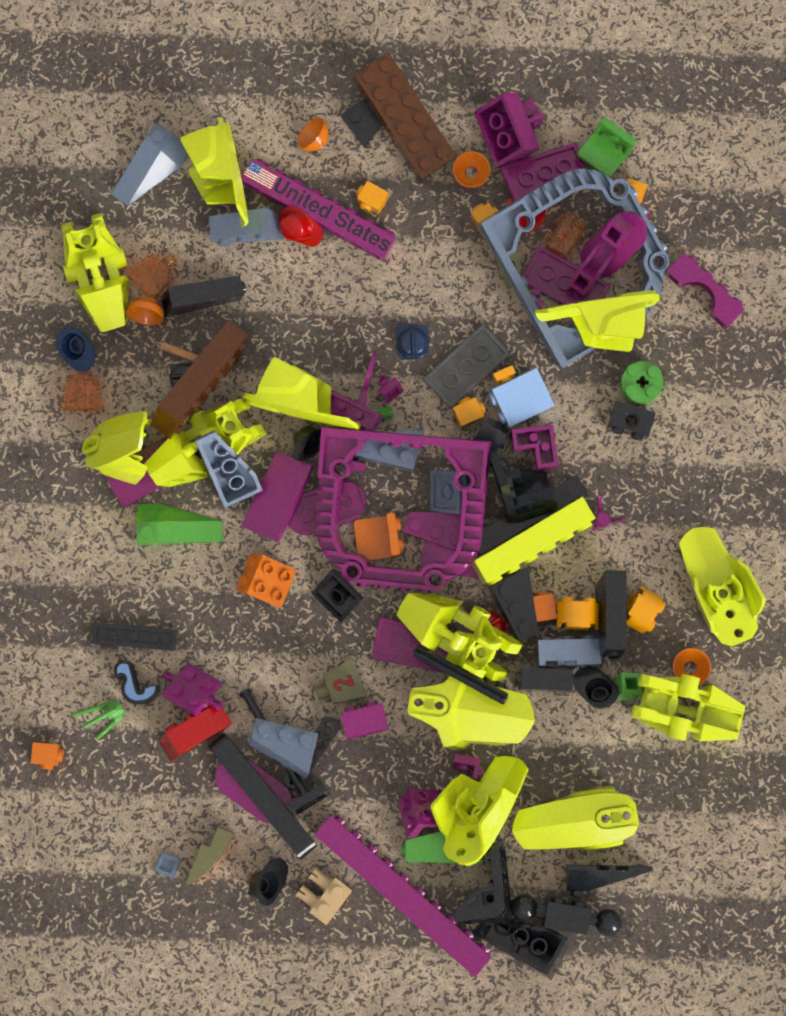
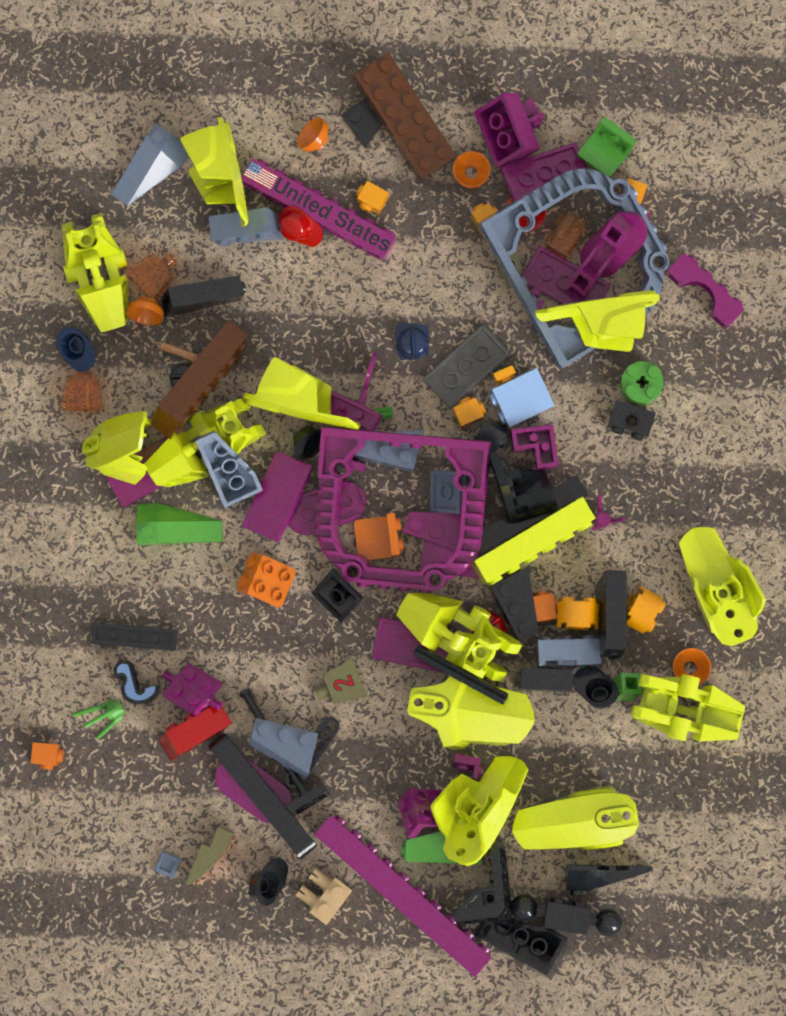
magenta brick [341,700,389,740] -> none
magenta tile [378,376,403,404] -> none

